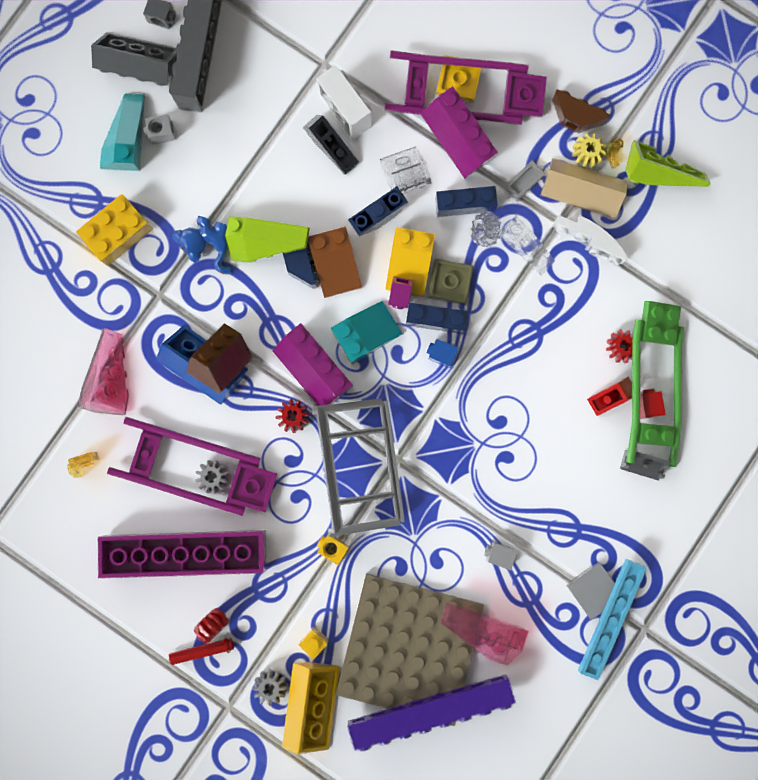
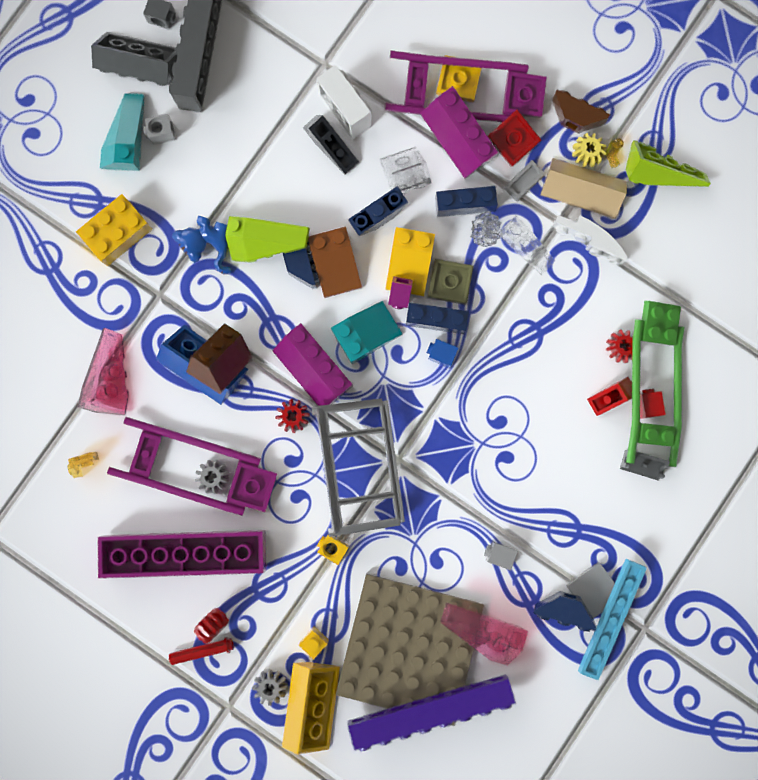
none -> red tile [487,110,542,167]
none -> dark blue slope [534,591,596,632]

